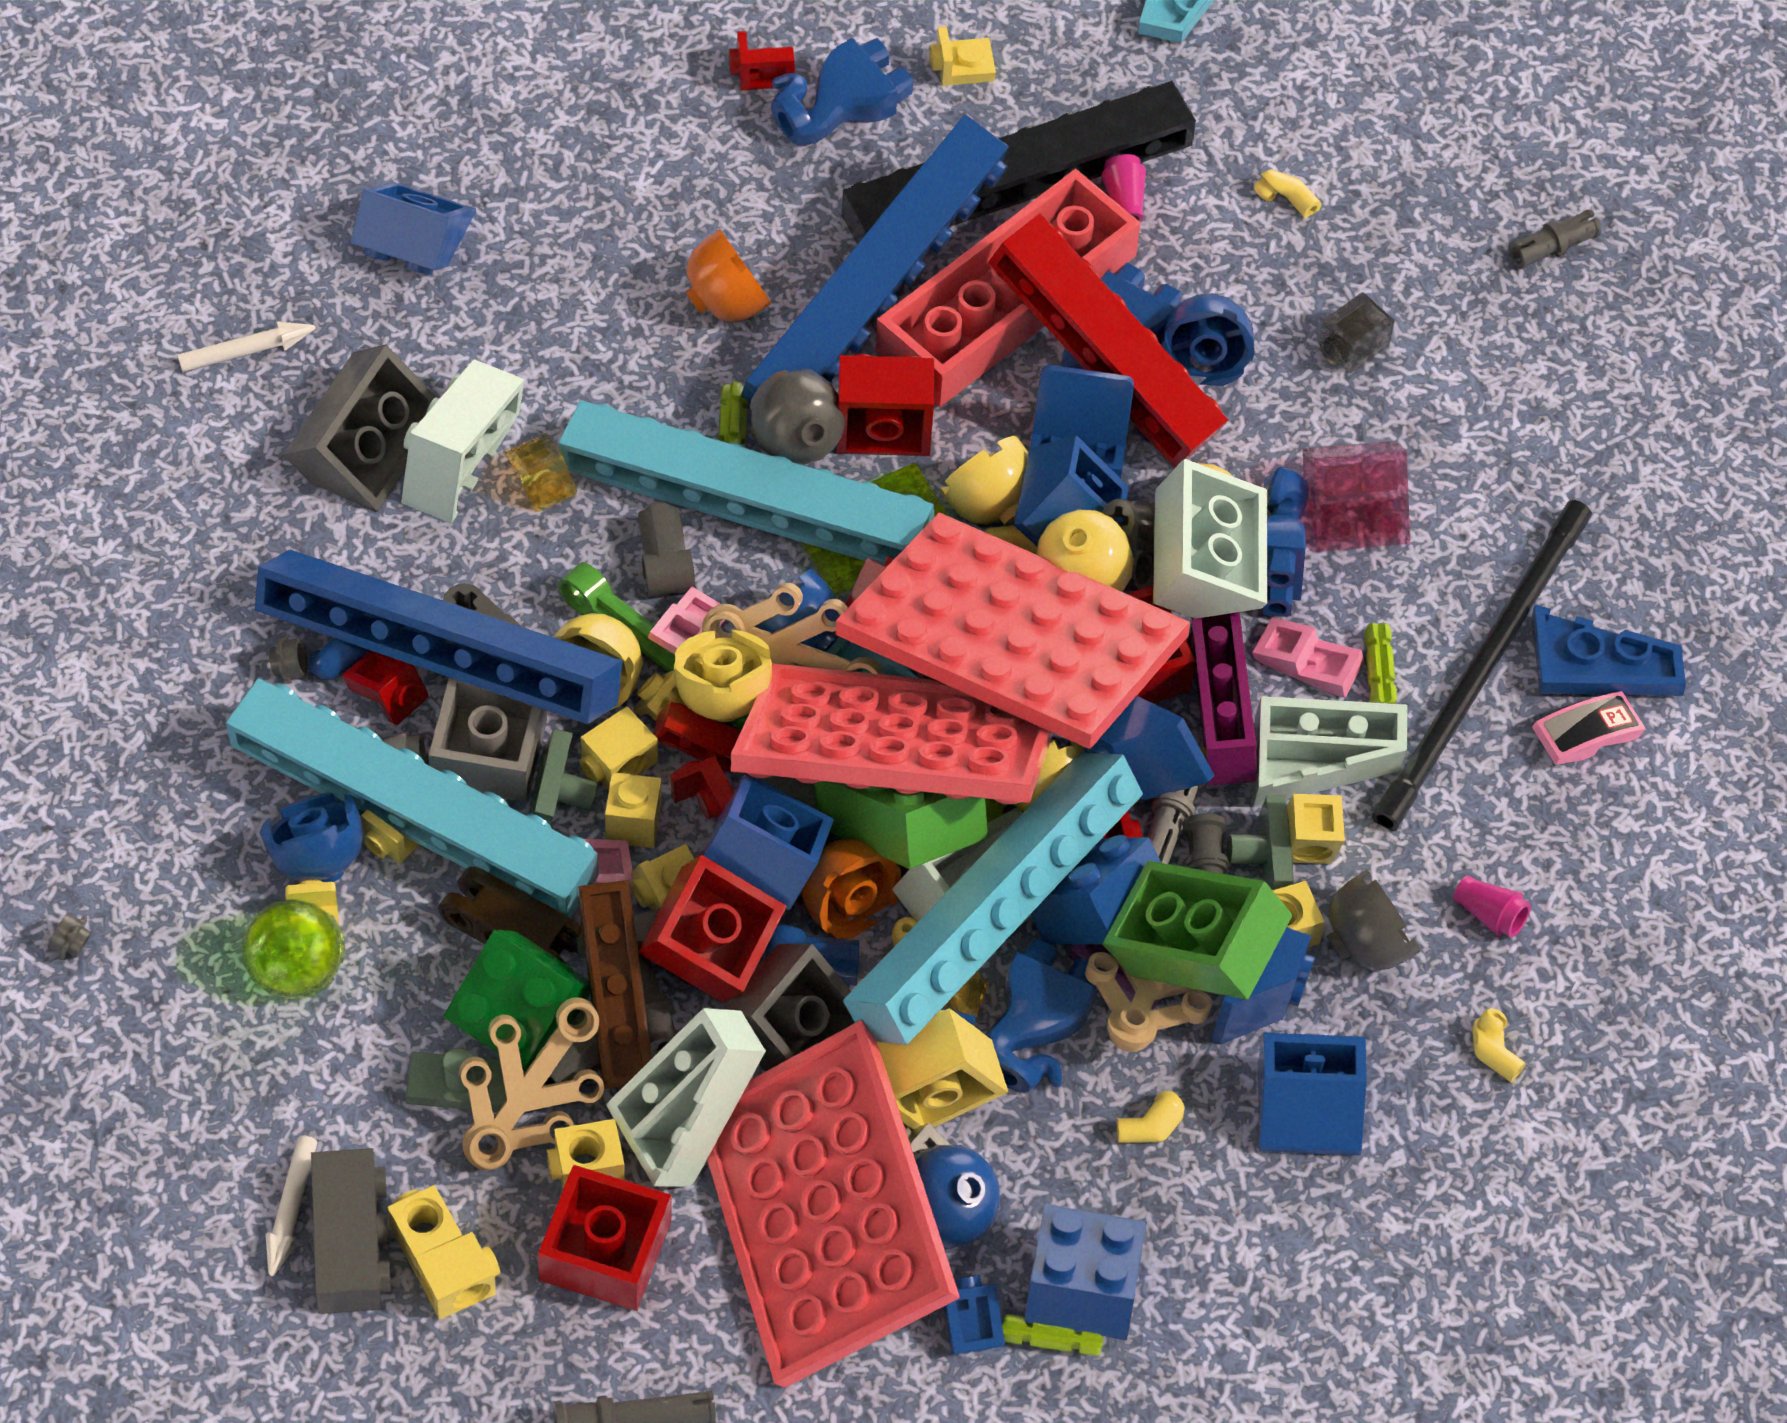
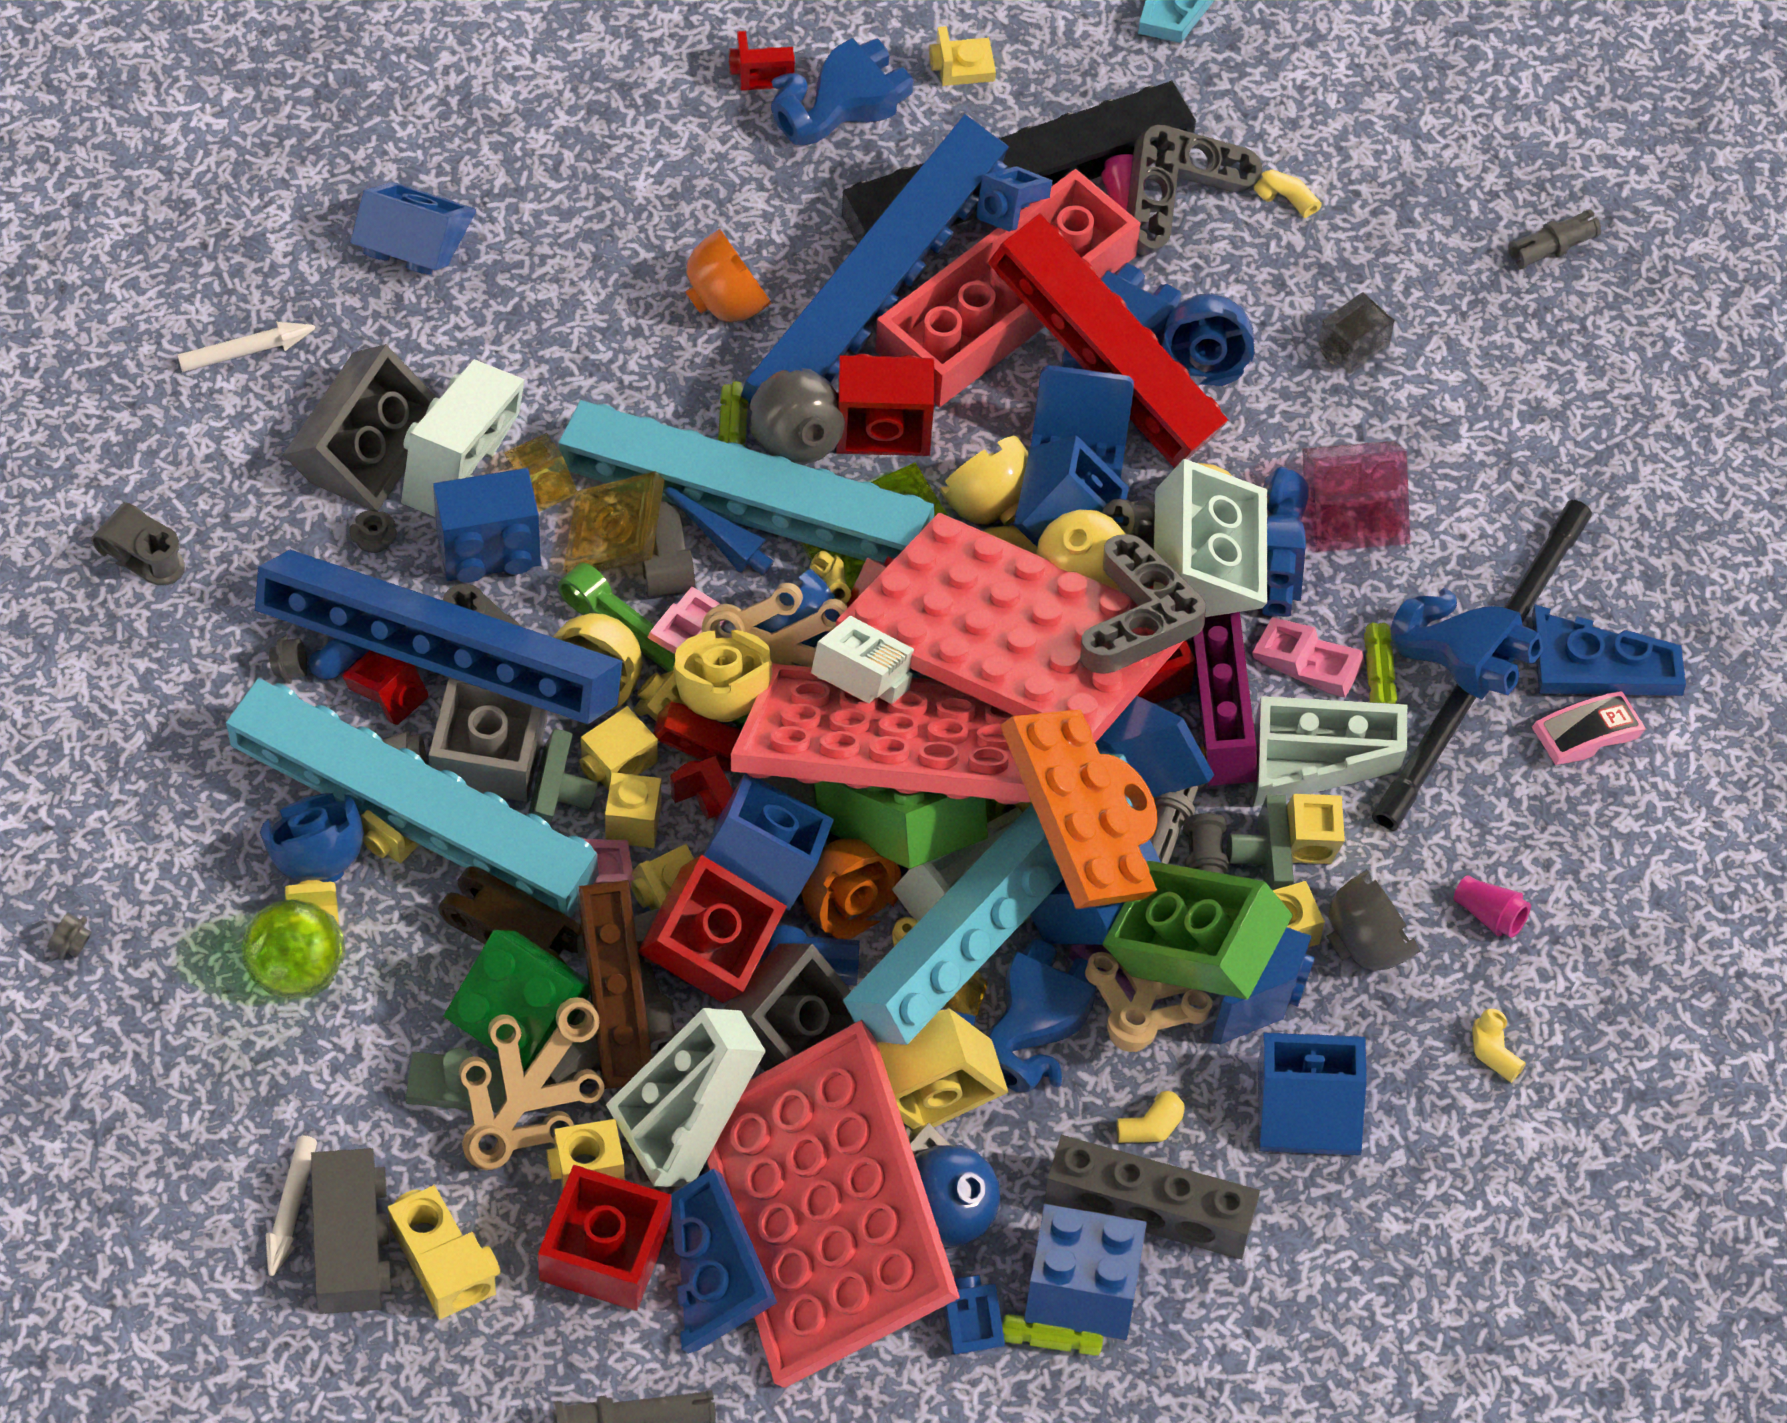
none -> dark grey piece [91,502,185,586]
none -> dark grey plate [349,510,397,553]
none -> blue brick [433,468,541,583]
none -> clear yellow plate [563,471,665,574]
none -> blue piece [664,486,774,576]
none -> blue wing [671,1168,778,1354]
none -> light yellow arm [810,551,851,604]
none -> light aqua piece [811,616,914,704]
none -> blue bracket [976,166,1053,231]
none -> orange plate [1000,709,1157,909]
none -> dark grey brick [1044,1134,1260,1260]
none -> dark grey beam [1080,534,1206,674]
none -> dark grey beam [1127,125,1263,255]
none -> blue hips [1390,588,1543,700]

